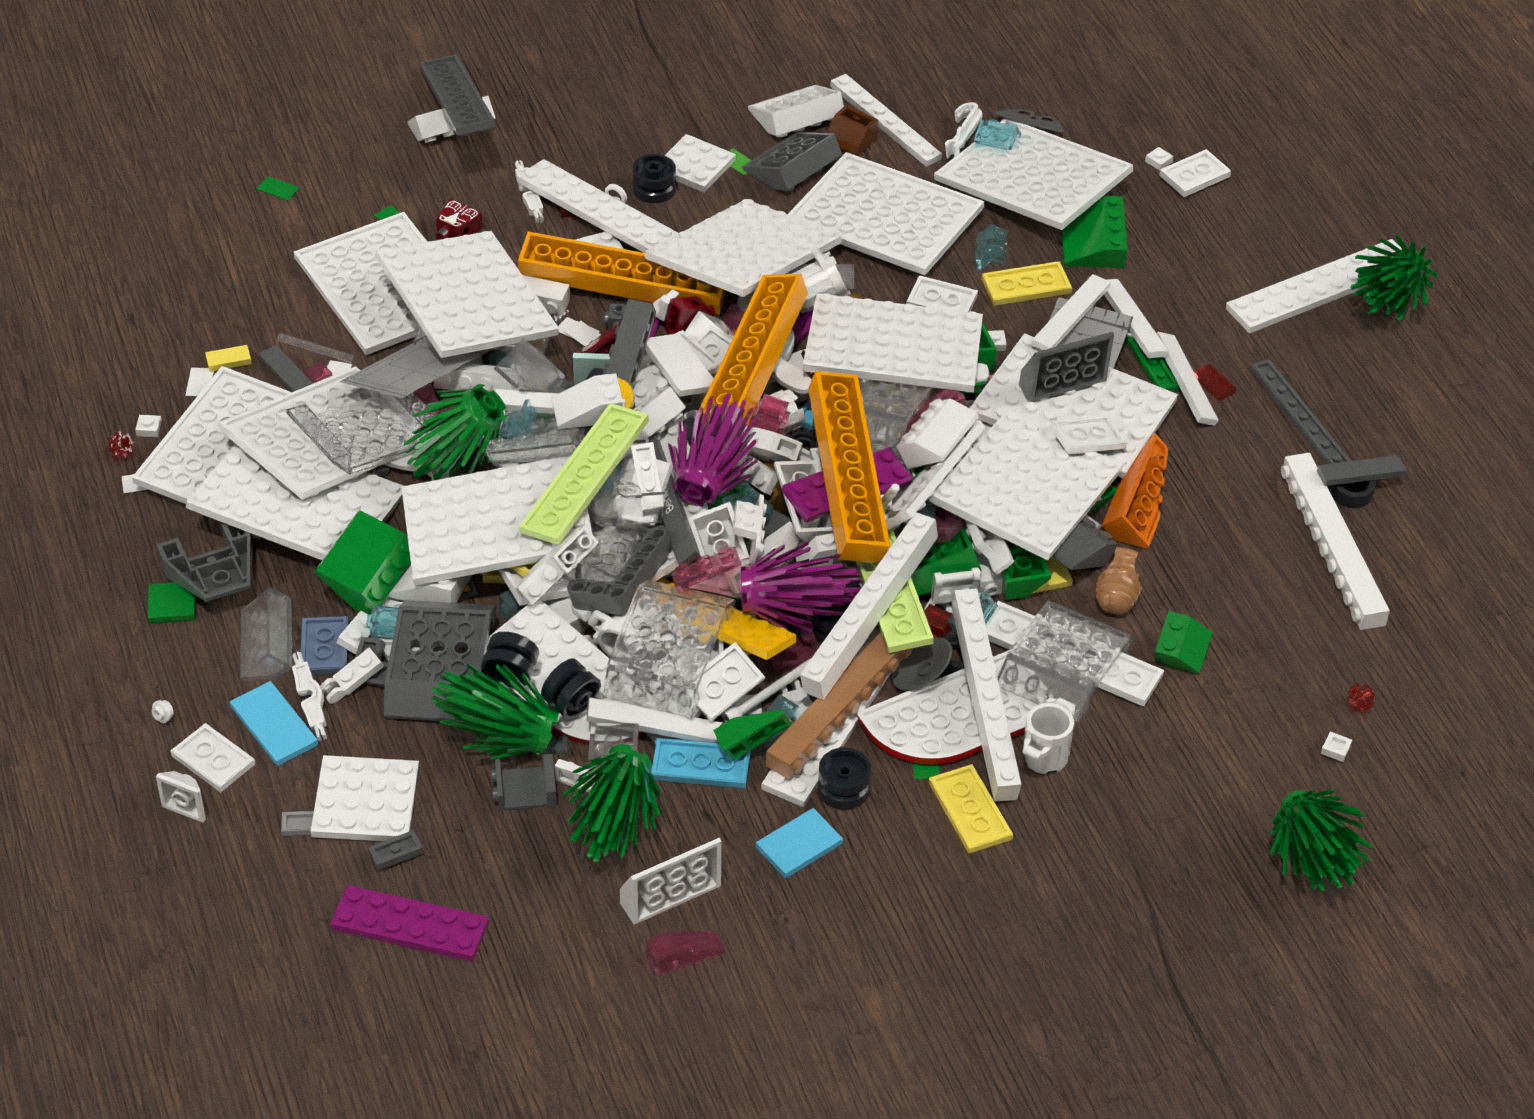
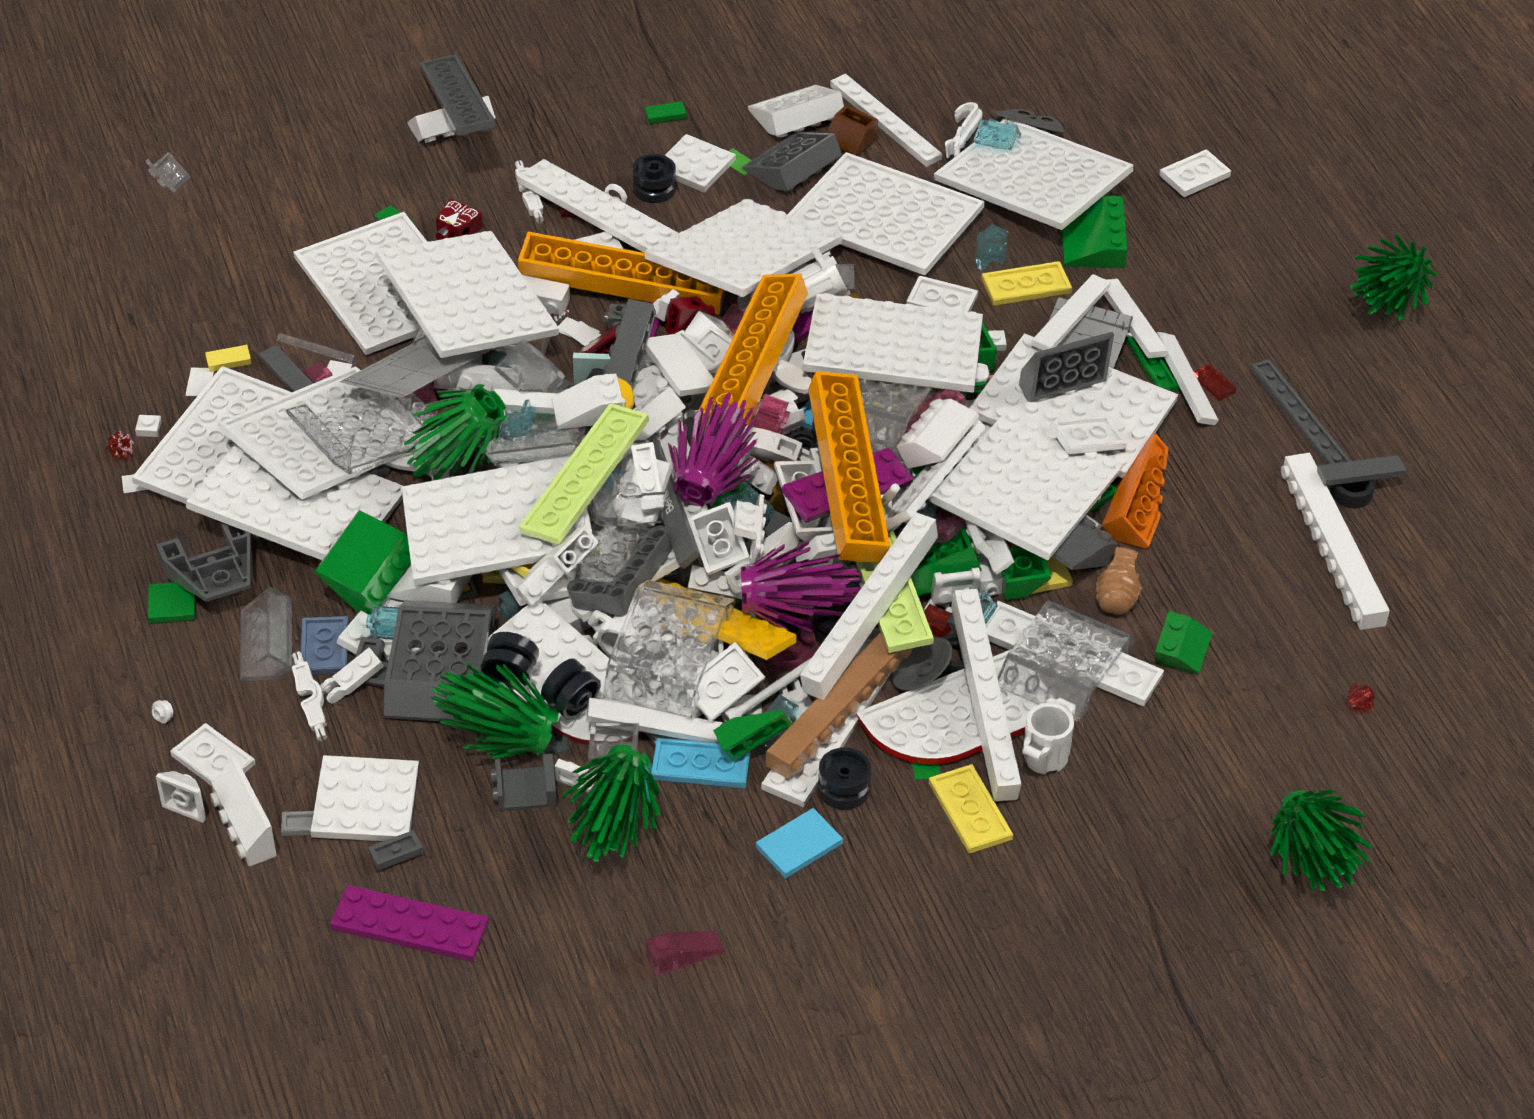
medium azure tile [229,681,319,766] -> none
green sticker [256,176,300,200] -> none
white slope [620,838,721,925] -> none
clear pink plate [672,546,742,592] -> none
white plate [1145,147,1173,170] -> none
white plate [1226,239,1402,333] -> none
white plate [1321,732,1352,762] -> none
none -> clear bracket [145,152,191,193]
none -> white slope [210,758,276,867]
none -> green tile [644,101,687,124]

